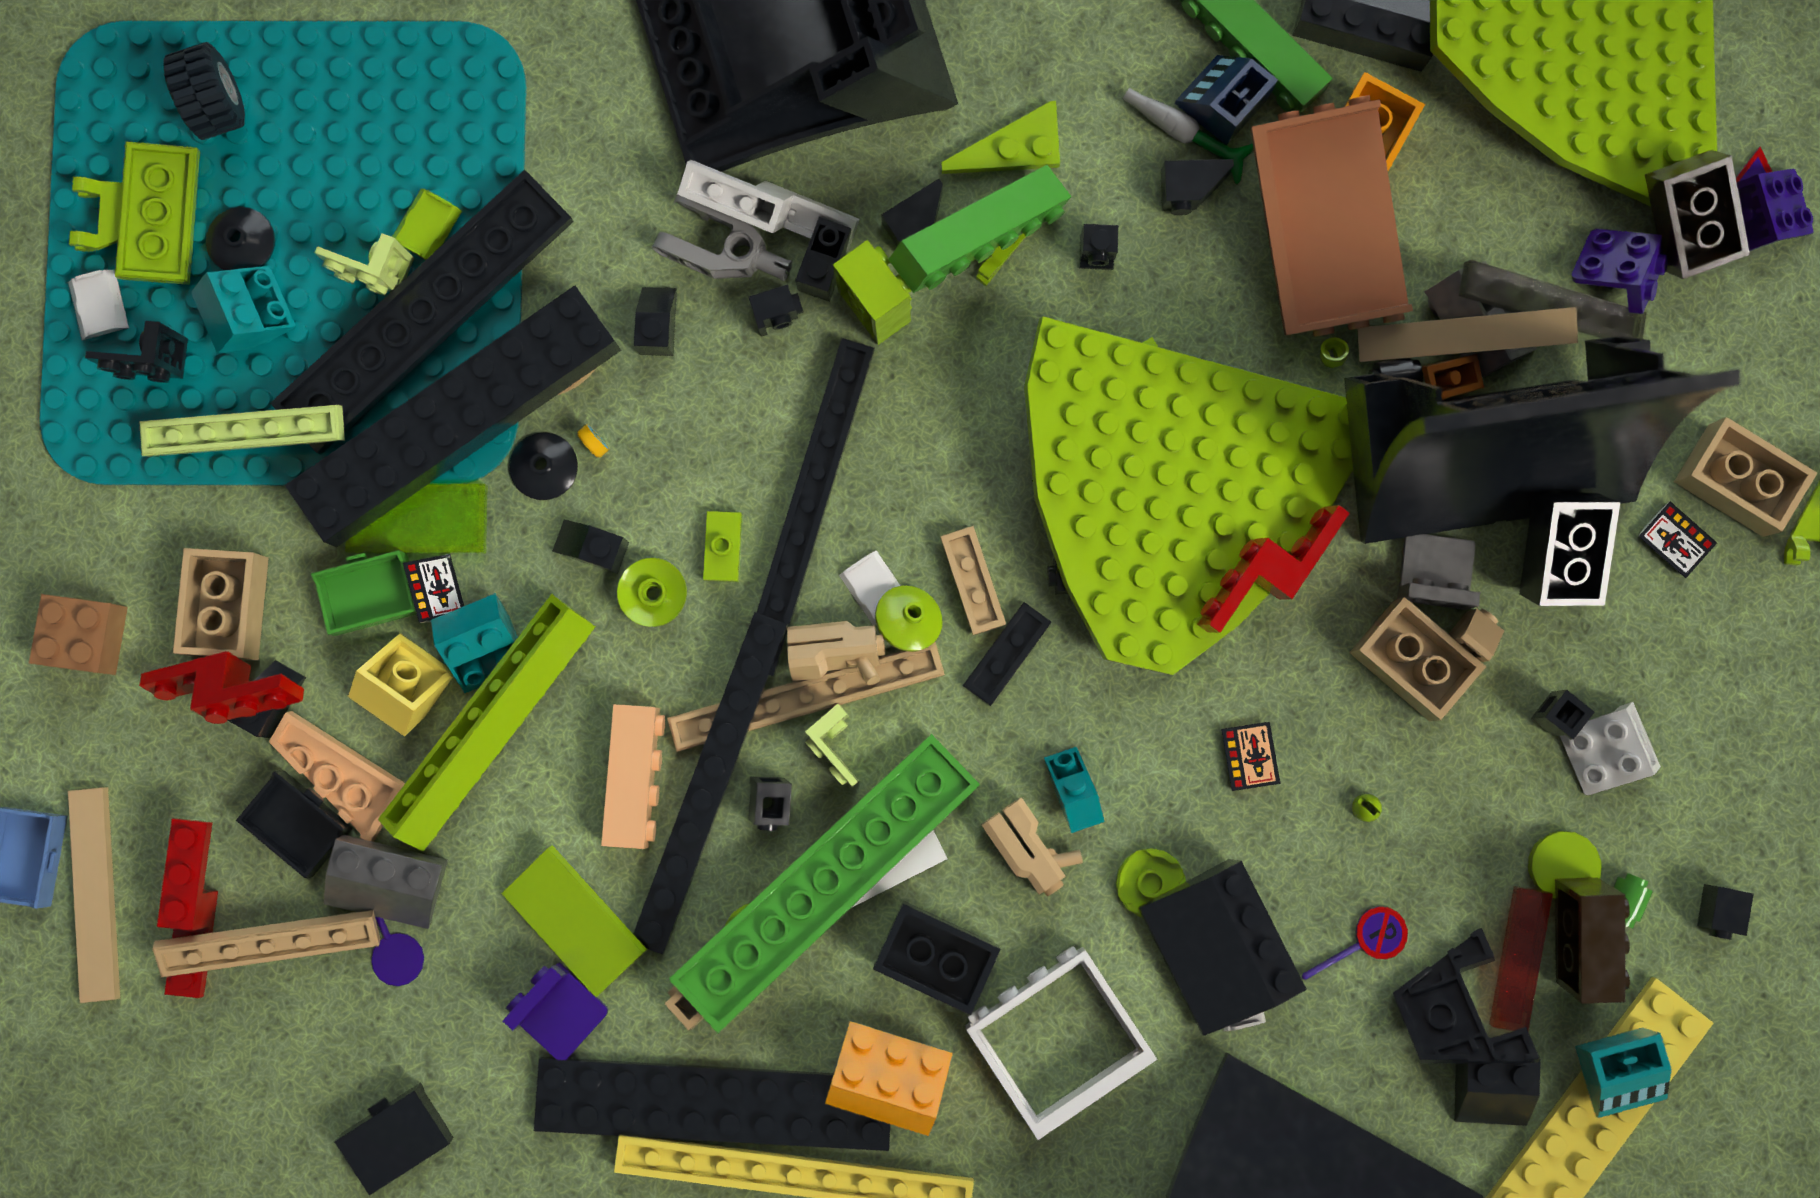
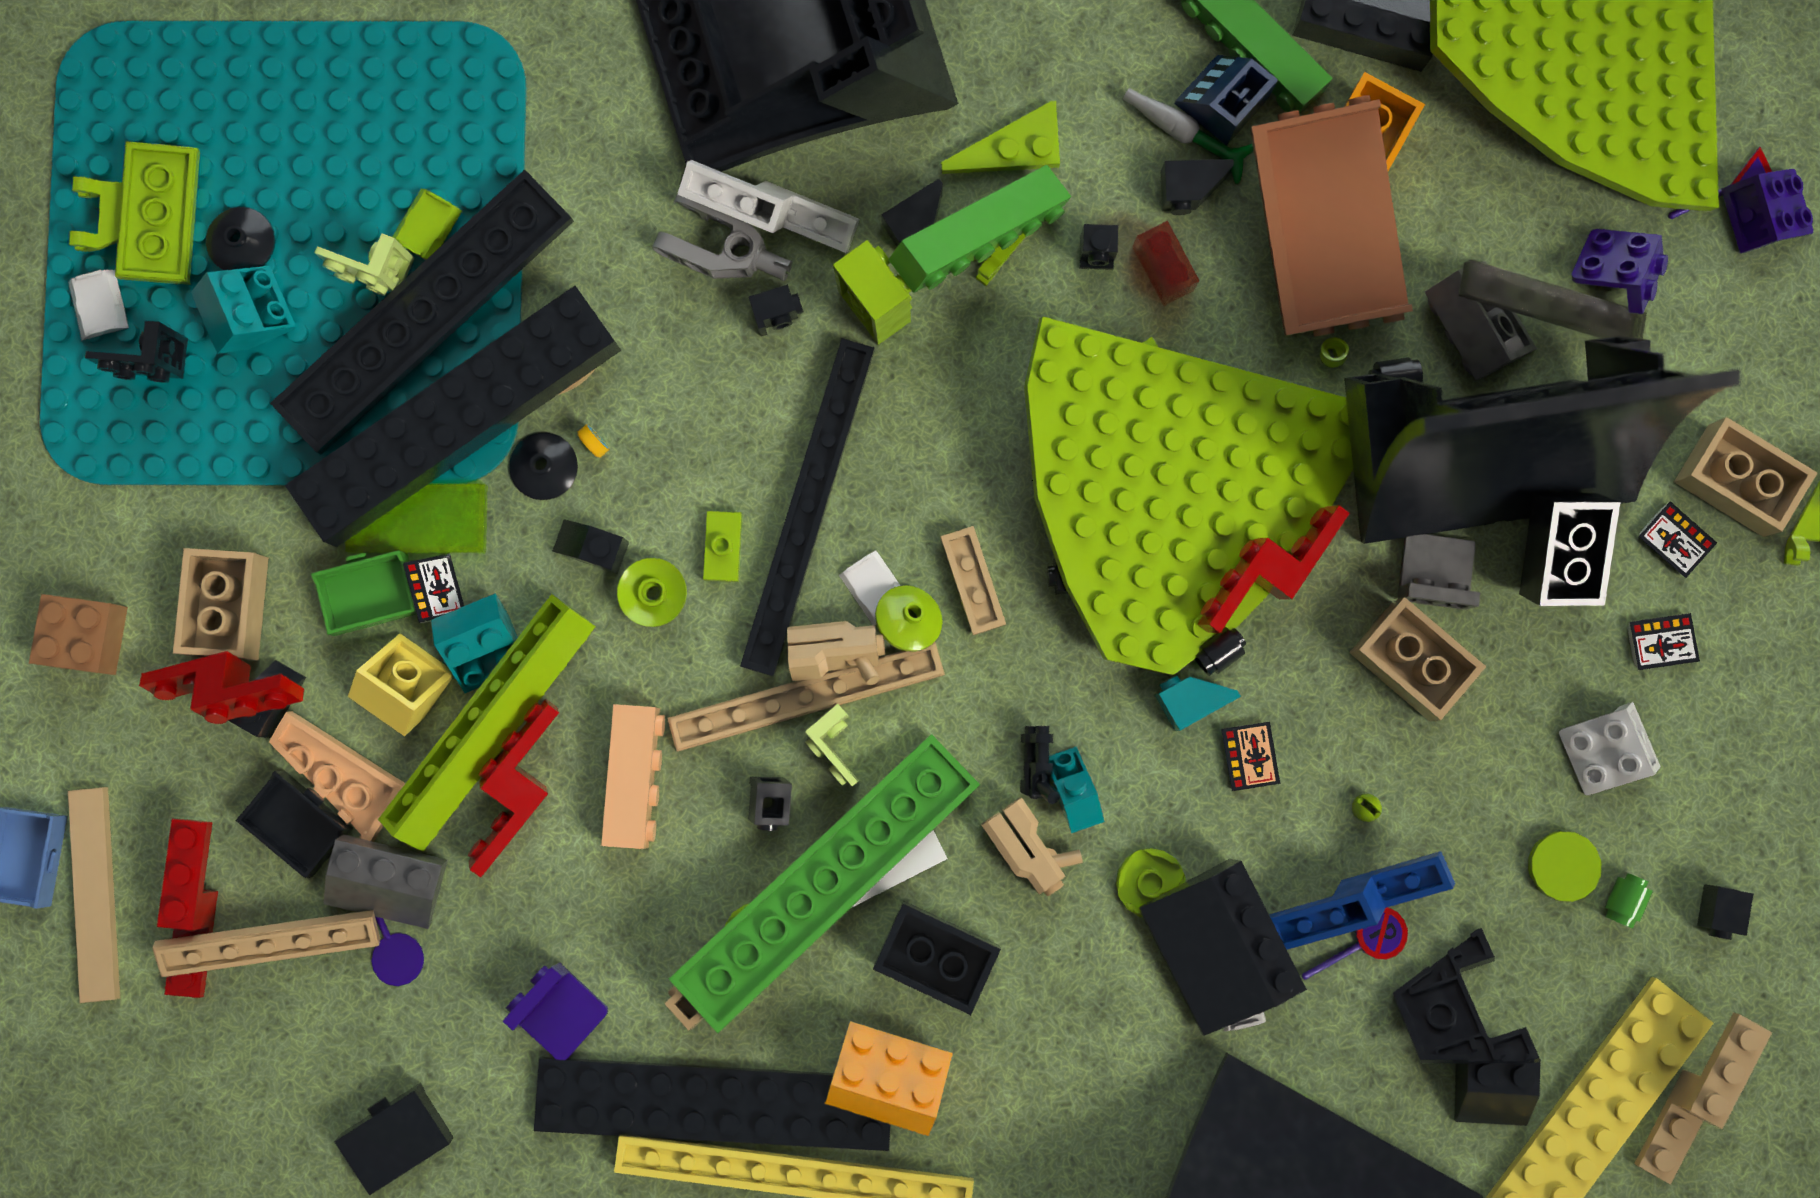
yellowish green tile [139,405,345,457] -> none
black wheel [163,42,245,140] -> none
lime tile [501,845,647,997] -> none
black plate [633,612,789,955] -> none
black slope [634,287,677,356] -> none
black slope [795,217,852,302] -> none
black tile [963,602,1052,706] -> none
white window [965,946,1157,1140] -> none
tan tile [1358,307,1578,362] -> none
dark orange slope [1422,354,1484,399] -> none
tan slope [1449,608,1504,662] -> none
clear red tile [1489,886,1553,1031] -> none
black brick [1531,690,1595,740] -> none
dark brown brick [1555,877,1630,1004] -> none
teal slope [1575,1027,1672,1118] -> none
dark brown brick [1645,150,1750,279] -> none
none -> red bracket [468,699,559,878]
none -> black piece [1020,726,1060,804]
none -> clear red brick [1132,221,1200,306]
none -> teal slope [1155,675,1241,731]
none -> black brick [1195,627,1246,676]
none -> blue bracket [1269,851,1455,950]
none -> piece [1628,613,1700,670]
none -> tan bracket [1634,1012,1772,1185]

